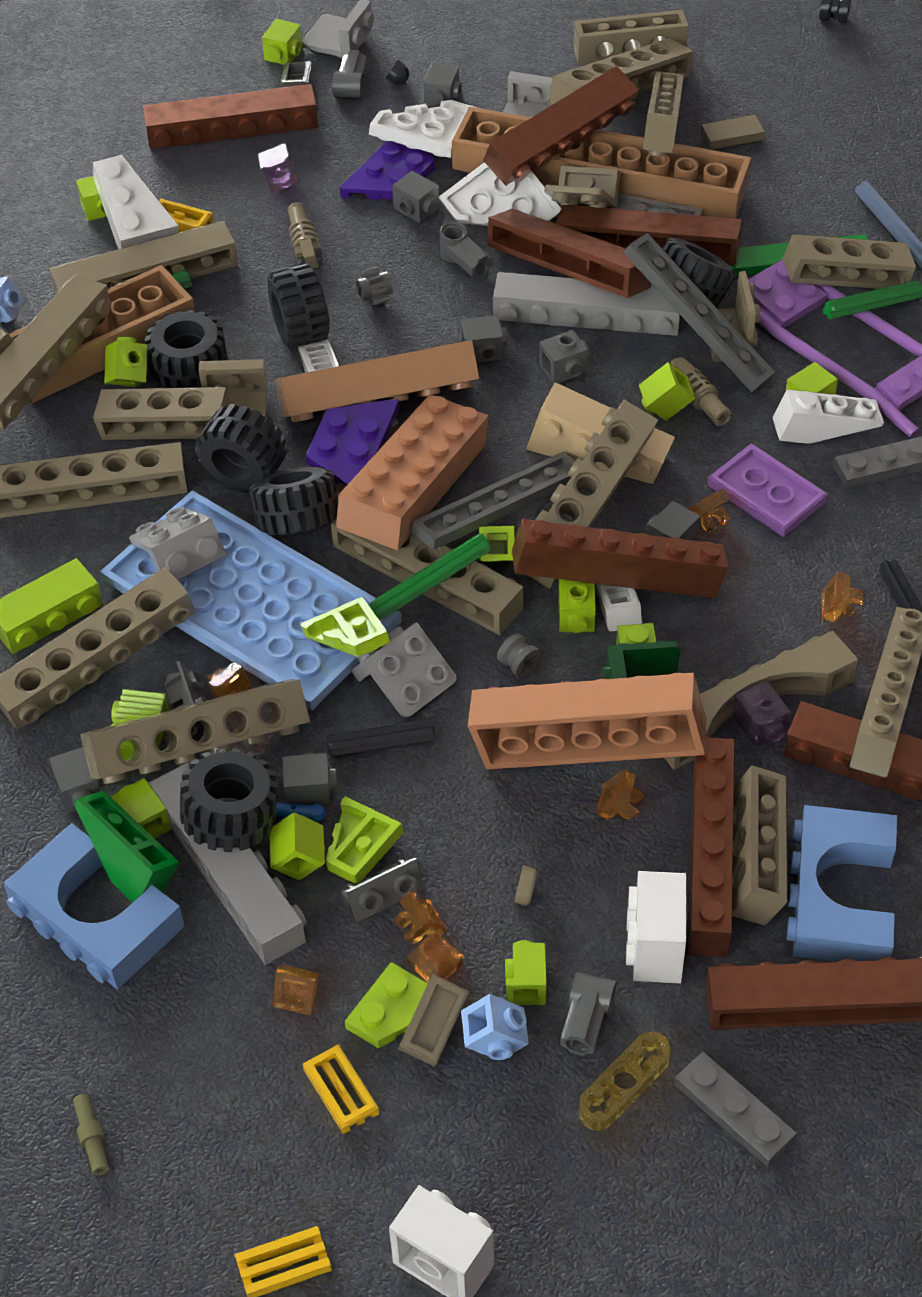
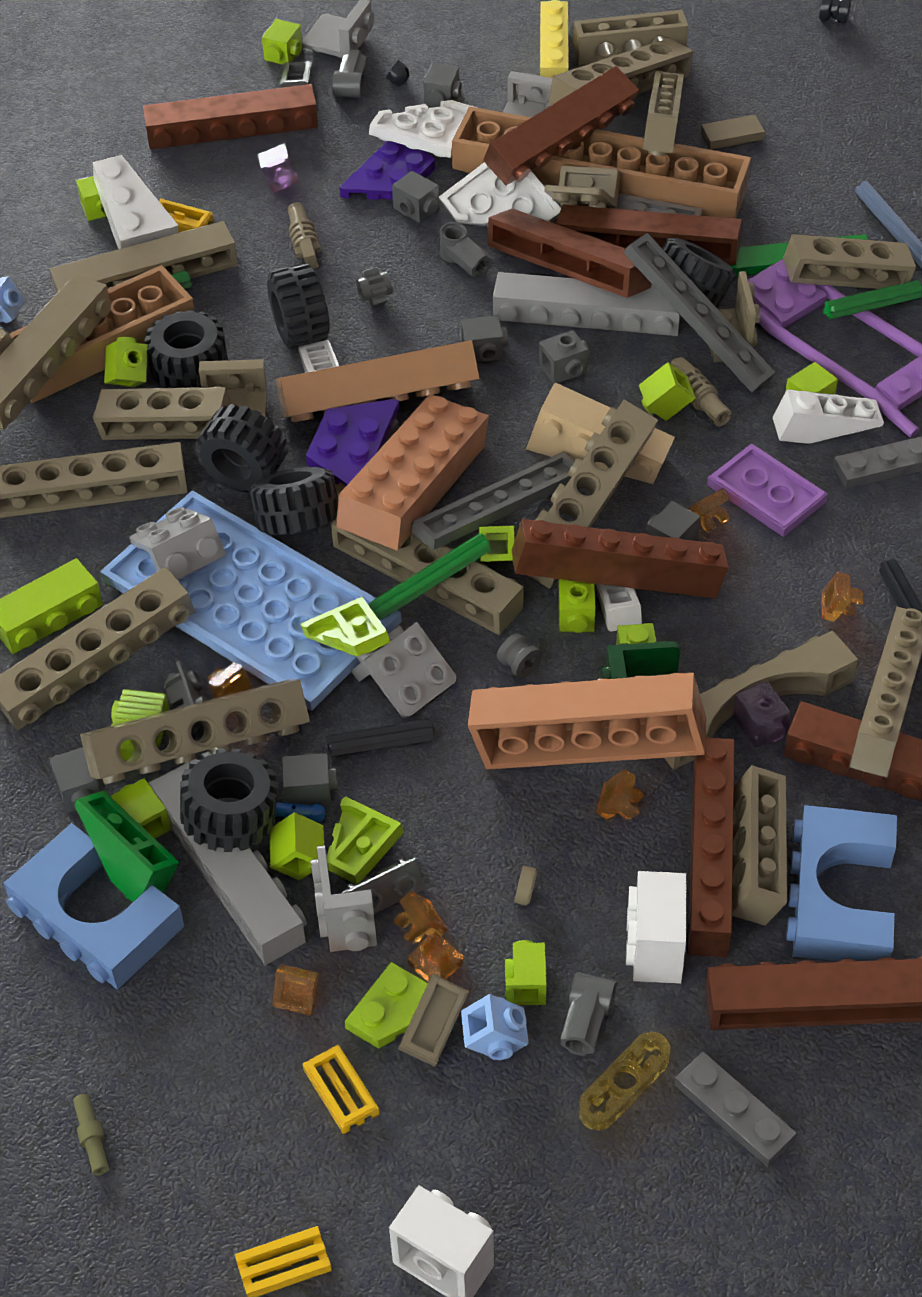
none -> light grey bracket [311,846,377,952]
none -> light yellow brick [540,0,568,78]

